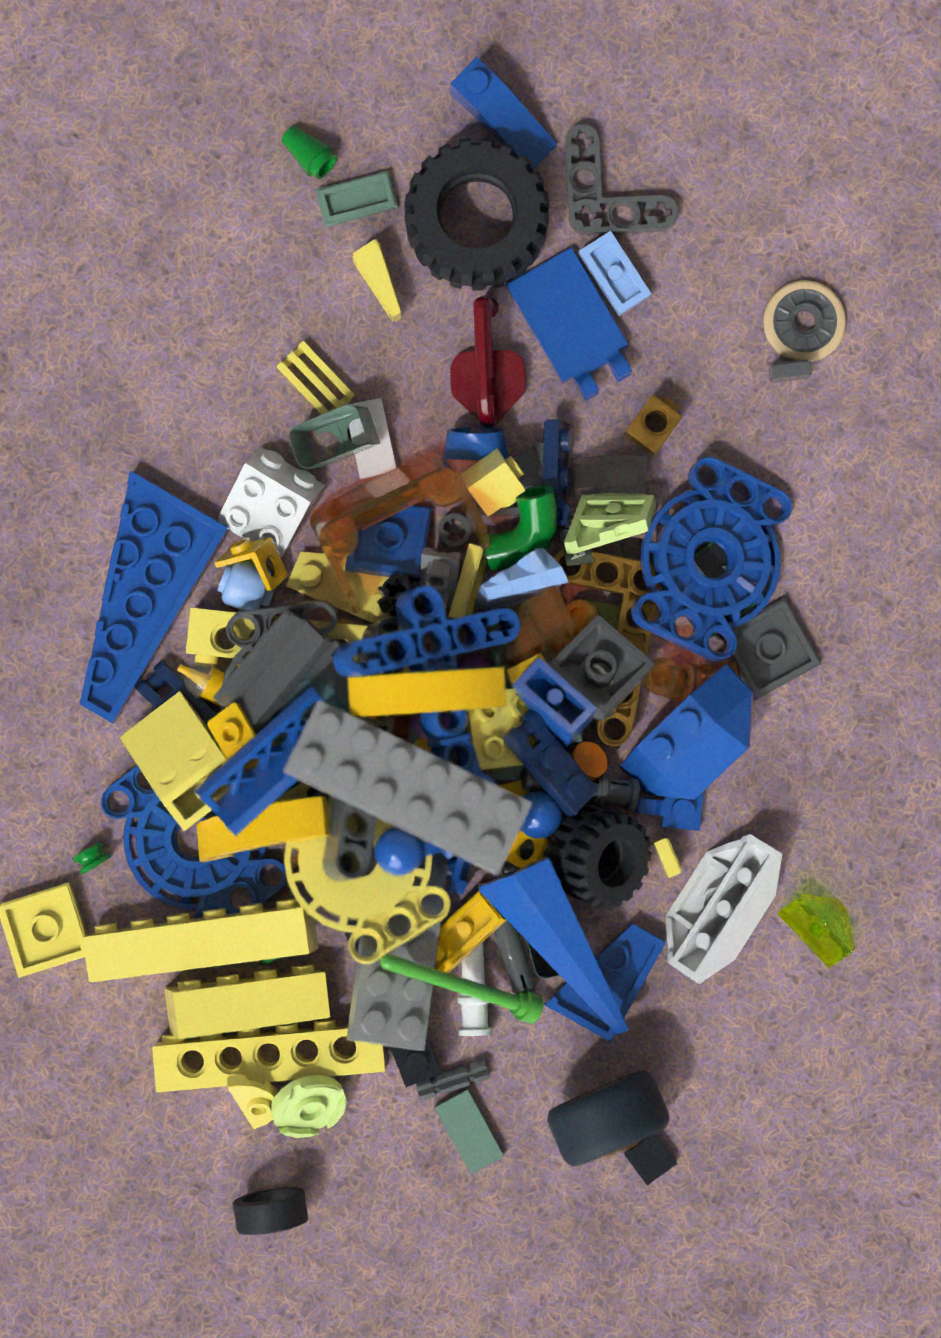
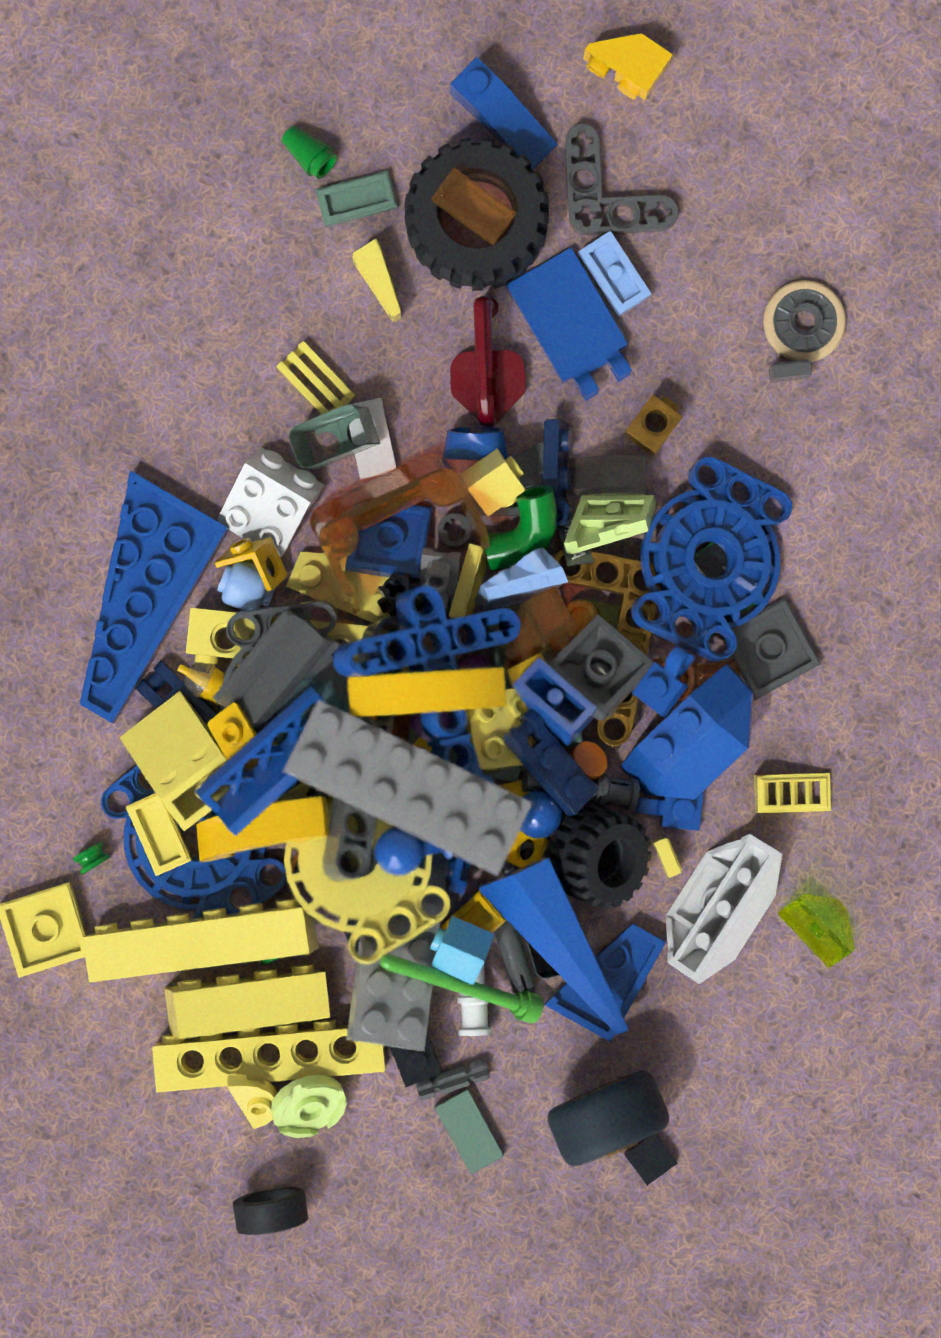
none -> light yellow tile [125,793,192,876]
none -> medium azure brick [430,916,495,985]
none -> clear orange tile [431,168,516,246]
none -> yellow slope [583,33,673,100]
none -> blue plate [632,646,696,717]
none -> light yellow slope [754,773,831,813]

